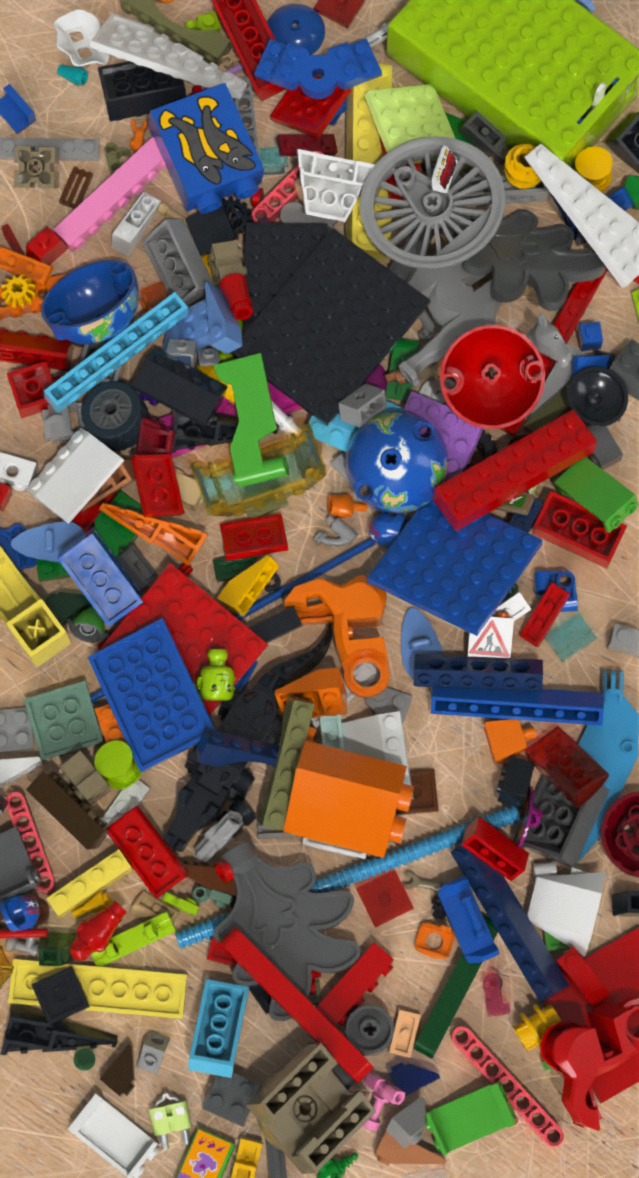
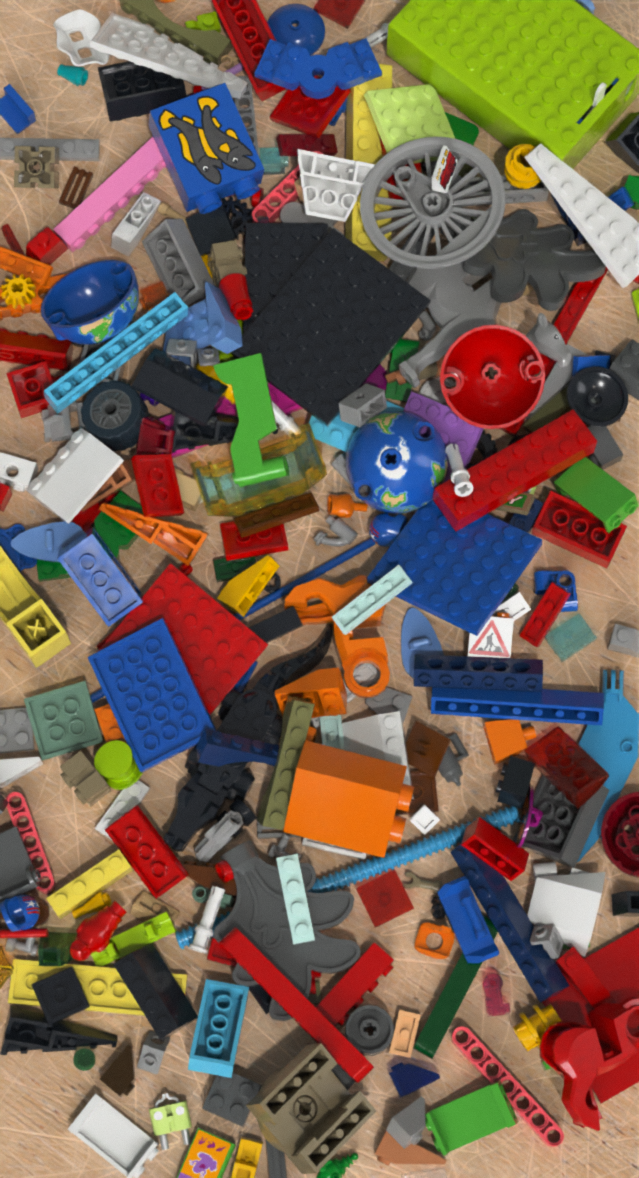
dark brown slope [26,771,110,850] -> none
clear green slope [45,592,91,627] -> none
hat [67,605,110,643] -> none
olive piece [104,143,132,175] -> none
dark grey slope [116,543,159,591] -> none
orange plate [130,120,148,154] -> none
lime plate [162,892,200,917] -> none
lime piece [197,649,236,701] -> none
bright pink bar [363,1073,405,1131] -> none
dark grey hinge [459,111,510,164] -> none
yellow hat [574,146,613,192] -> none
blue brick [577,321,603,352] -> none
none -> black slope [113,943,198,1042]
none -> white pin [188,886,225,954]
none -> reddish brown tile [234,492,319,538]
none -> light grey piece [268,832,302,863]
none -> light aqua plate [276,854,315,945]
none -> light aqua plate [332,565,413,635]
none -> reddish brown piece [406,720,451,778]
none -> white tile [409,804,440,835]
none -> dark grey piece [437,731,469,786]
none -> white pin [445,444,473,497]
none -> light grey bracket [530,924,564,959]

